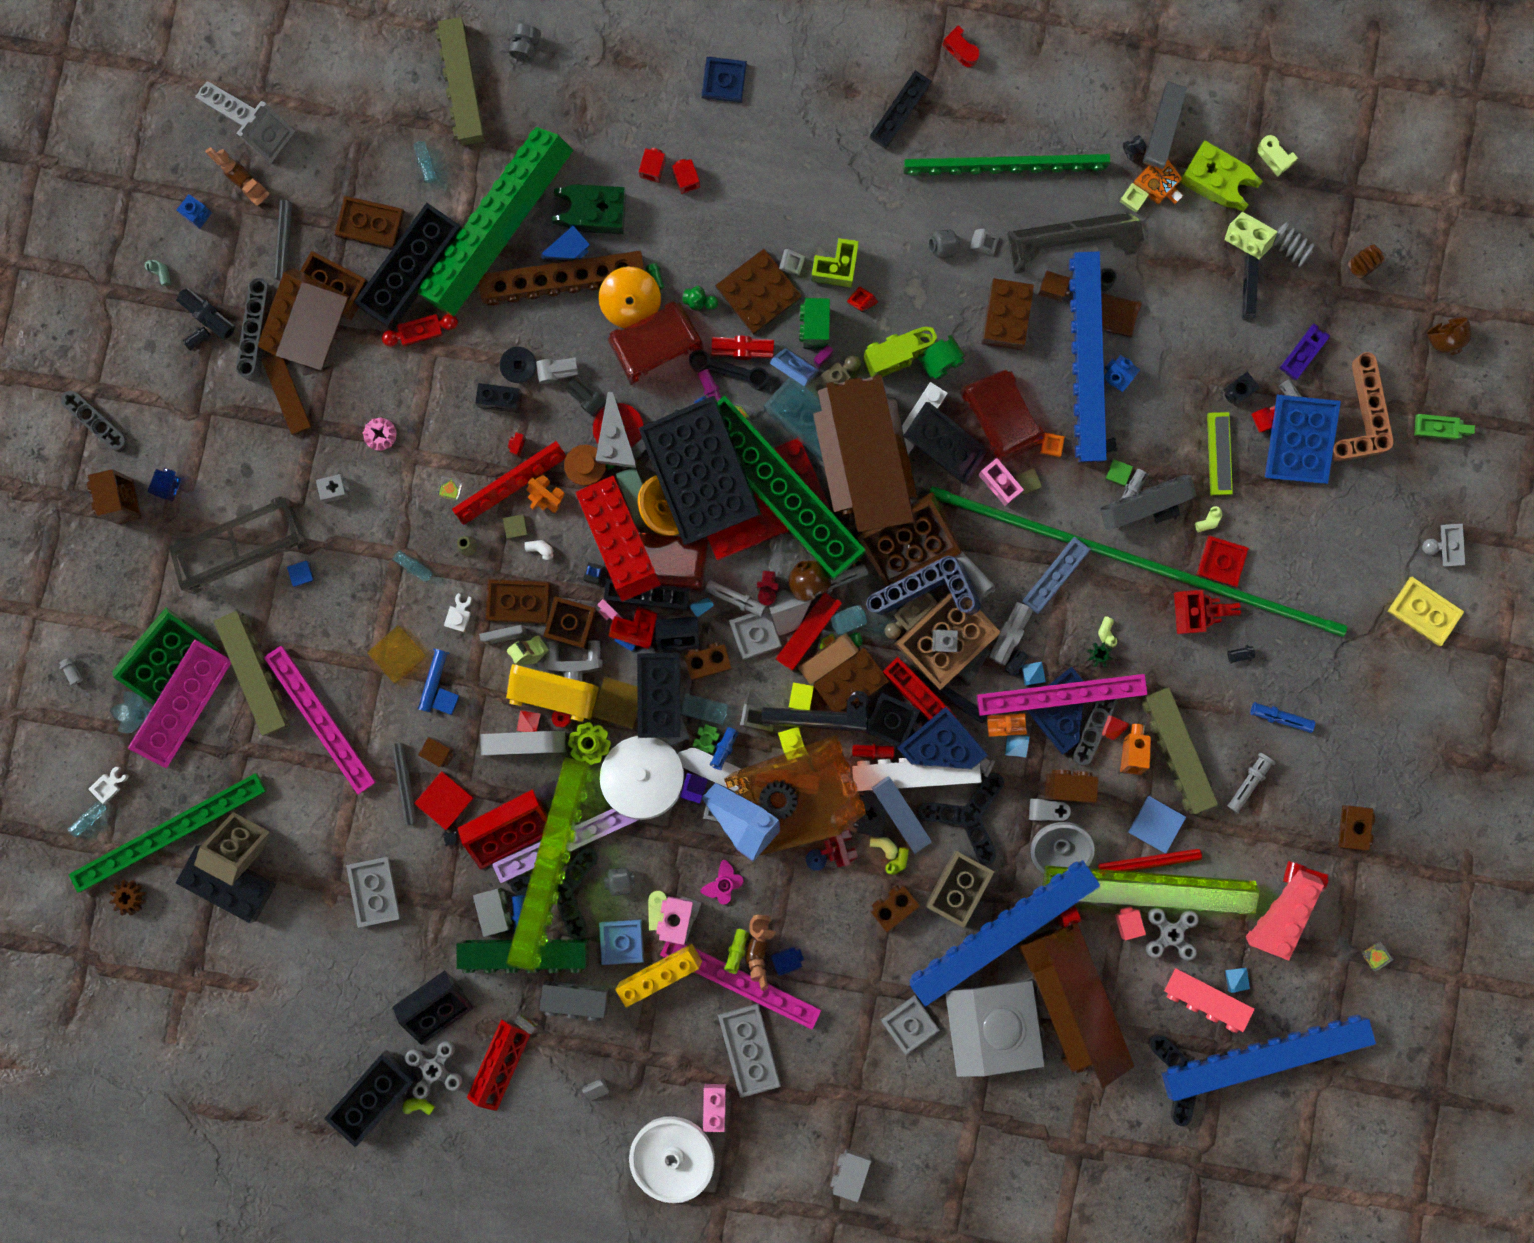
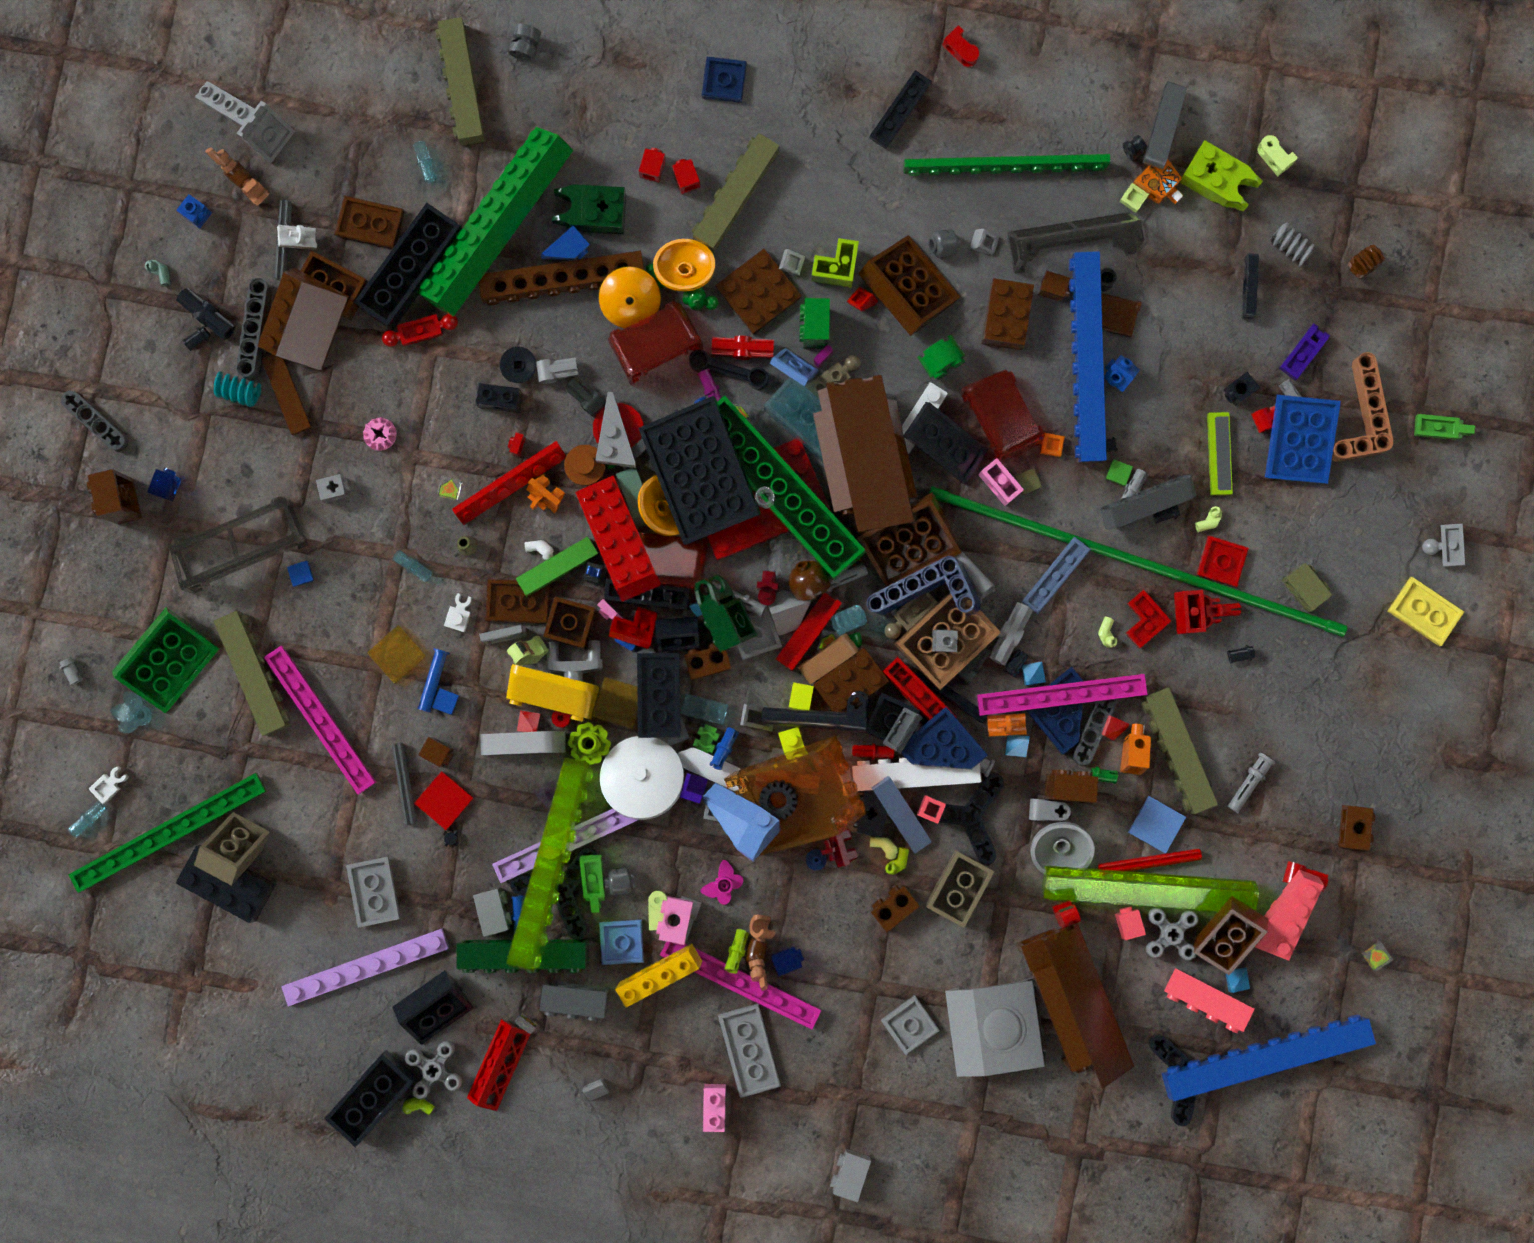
reddish brown gear [109,880,147,916] -> none
dark pink plate [128,639,231,769] -> none
red slope [458,789,555,870] -> none
olive tile [503,514,528,539] -> none
white dish [629,1116,715,1203] -> none
lime brick [863,327,937,377] -> none
blue brick [909,860,1101,1007] -> none
dark green gear [1086,642,1113,667] -> none
yellowish green brick [1224,212,1278,260] -> none
blue pin [1250,702,1315,733] -> none
reddish brown cylinder [1427,317,1472,355] -> none
none -> teal piece [214,371,262,407]
none -> white hips [277,225,317,250]
none -> lavender plate [281,928,449,1006]
none -> bright green tile [516,536,598,597]
none -> bright green hinge [580,855,606,913]
none -> light orange dish [653,239,715,292]
none -> olive brick [692,133,780,253]
none -> dark green brick [695,574,757,652]
none -> clear bush [755,487,775,509]
none -> reddish brown slope [858,235,960,336]
none -> dark grey plate [883,707,922,754]
none -> coral brick [917,796,946,824]
none -> green pin [1090,766,1118,784]
none -> red plate [1125,590,1171,649]
none -> reddish brown brick [1194,896,1268,975]
none -> olive brick [1281,563,1332,612]

